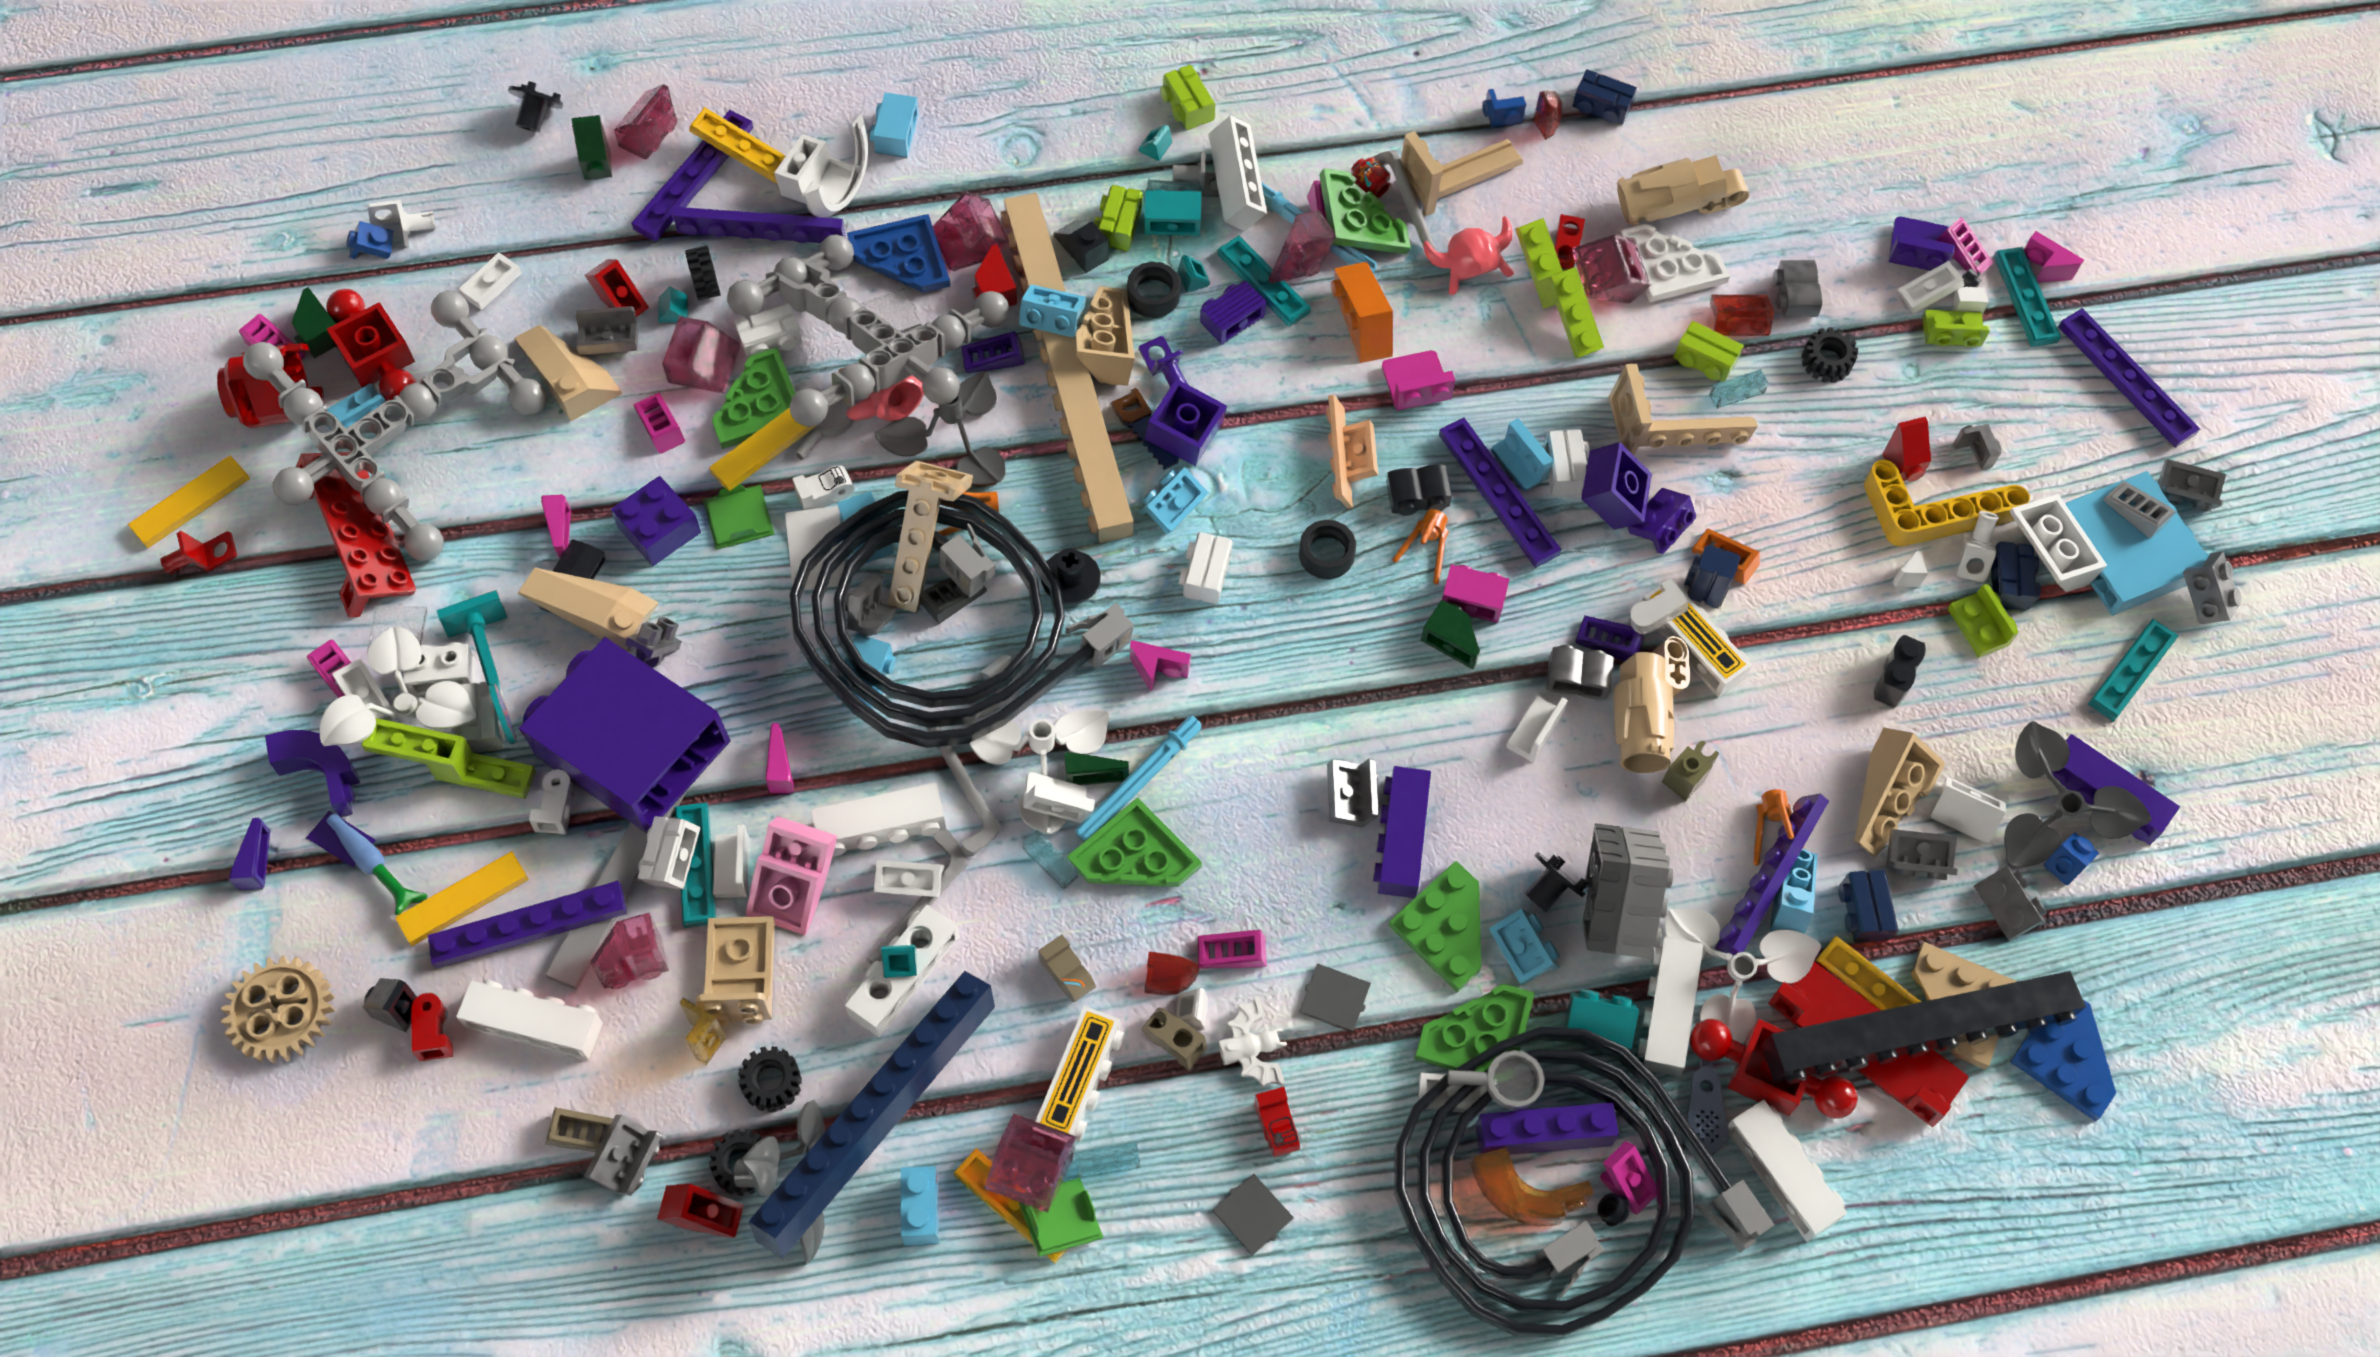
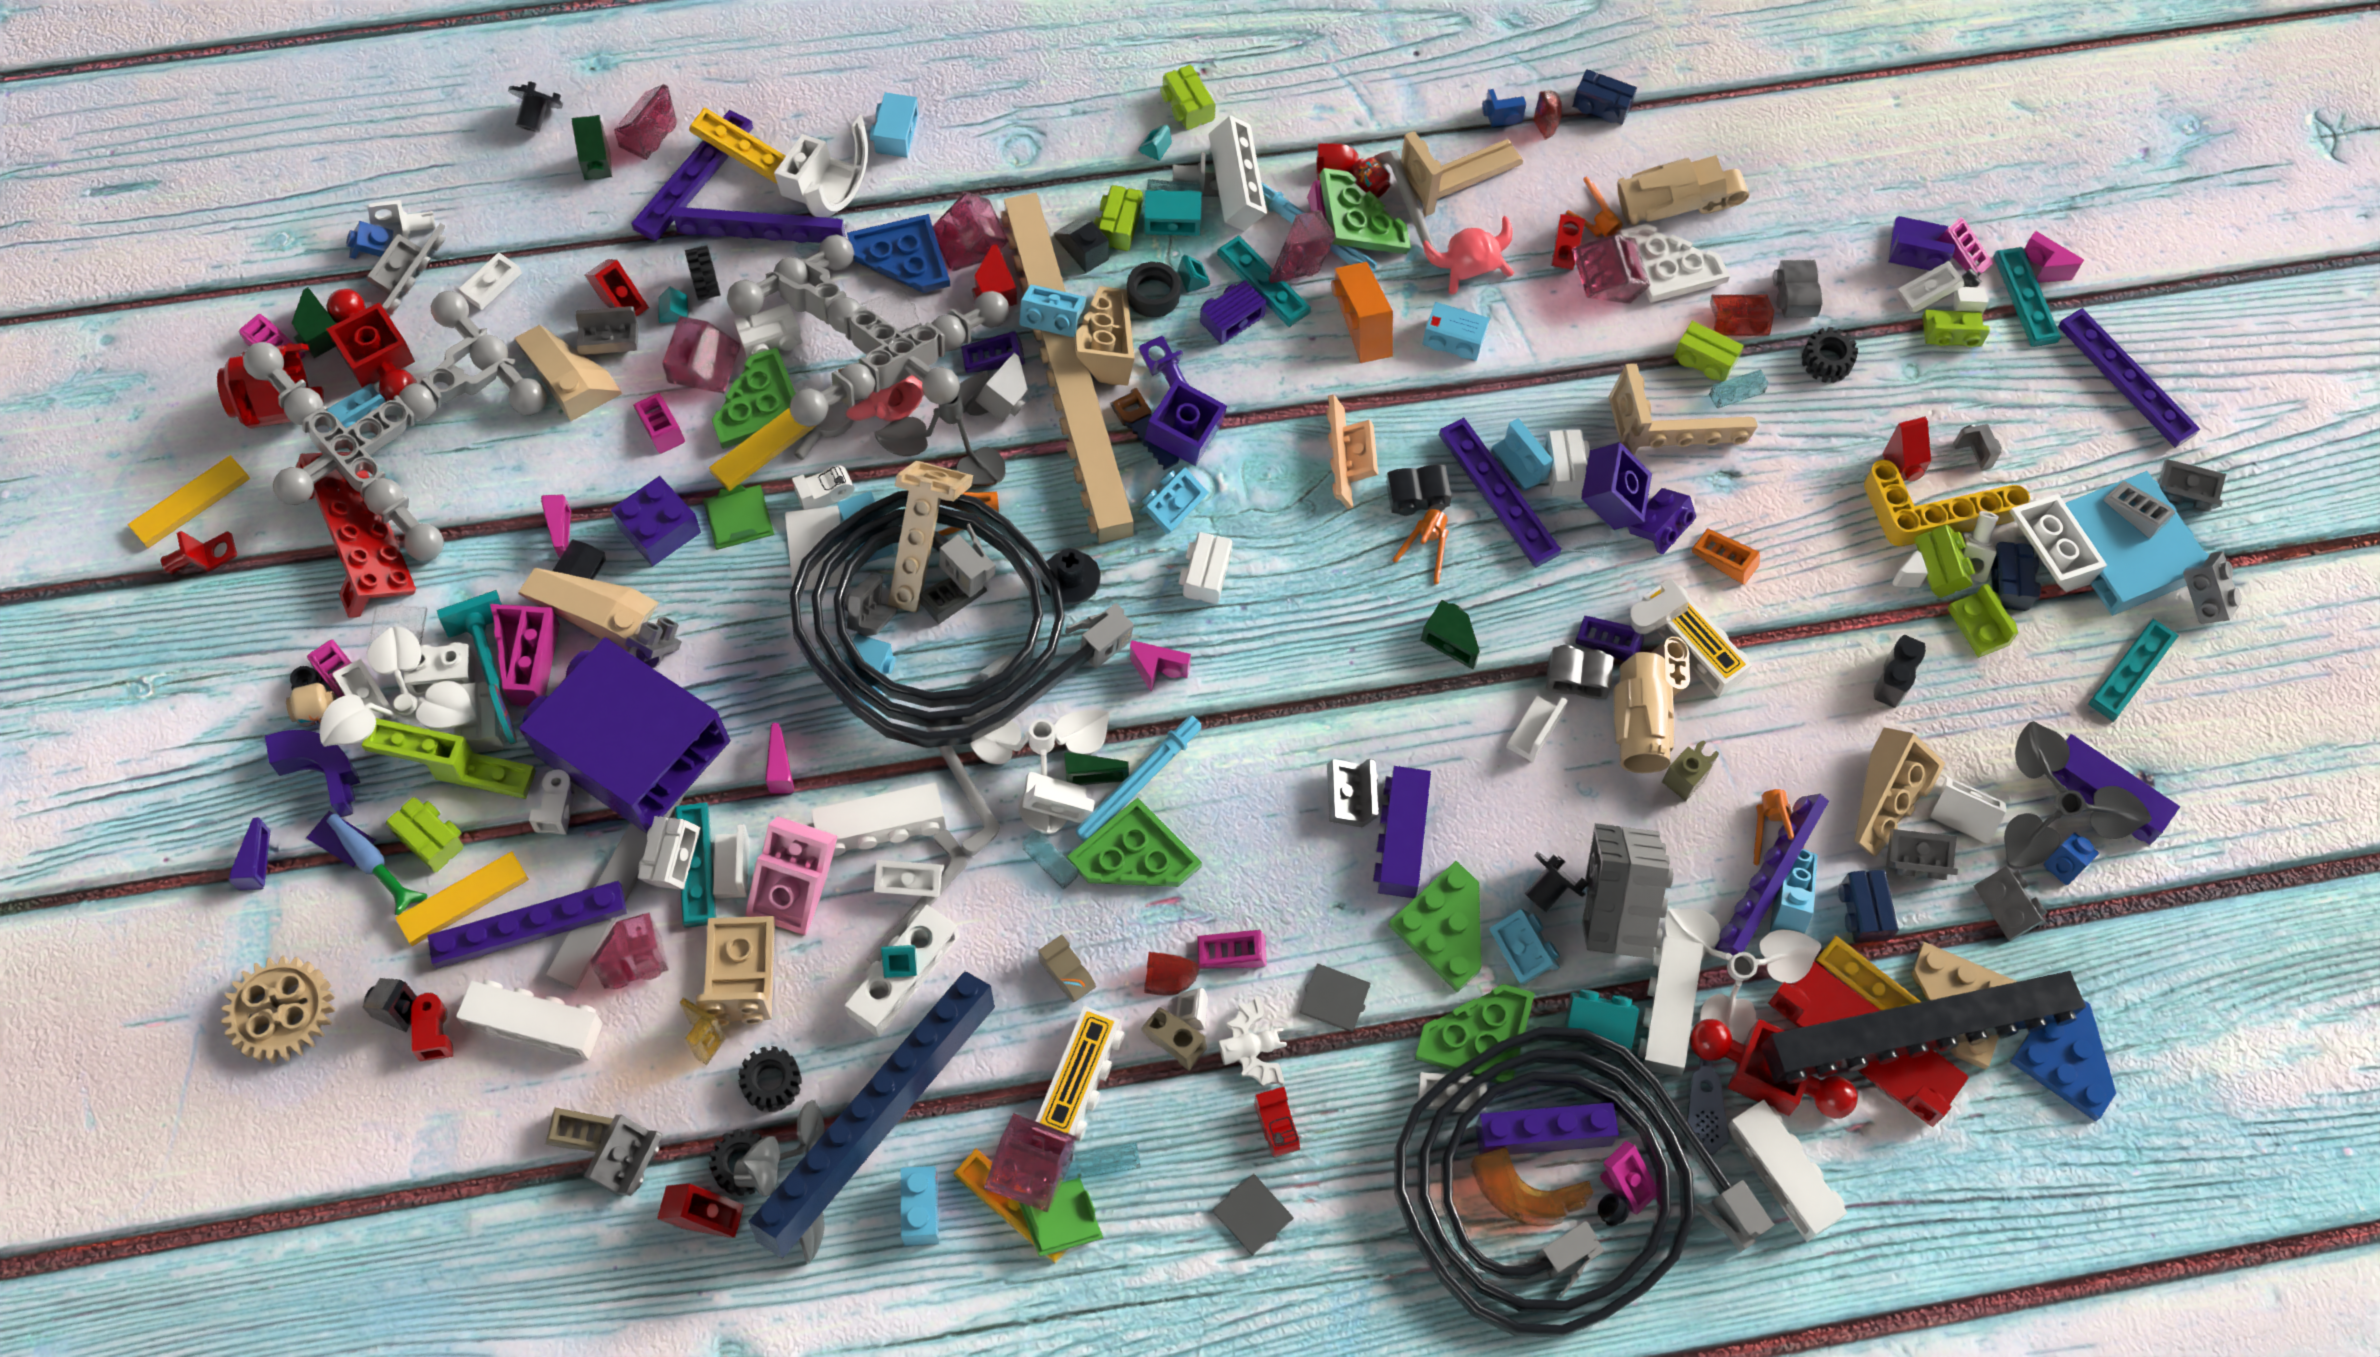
black tyre [1299,519,1357,579] -> none
dark pink bracket [1382,350,1455,411] -> none
dark pink brick [1442,564,1510,623] -> none
piece [1448,1050,1544,1110] -> none
lime bracket [1515,218,1604,359] -> none
dark blue brick [1684,545,1740,609] -> none
none -> tan head [286,683,336,727]
none -> black plate [290,666,322,690]
none -> light grey bracket [366,223,446,315]
none -> lime brick [385,797,464,873]
none -> dark pink wedge [490,604,560,706]
none -> slope [975,353,1028,422]
none -> red brick [1316,143,1359,181]
none -> medium azure brick [1422,302,1490,361]
none -> orange plant [1566,176,1623,238]
none -> lime brick [1914,525,1975,598]

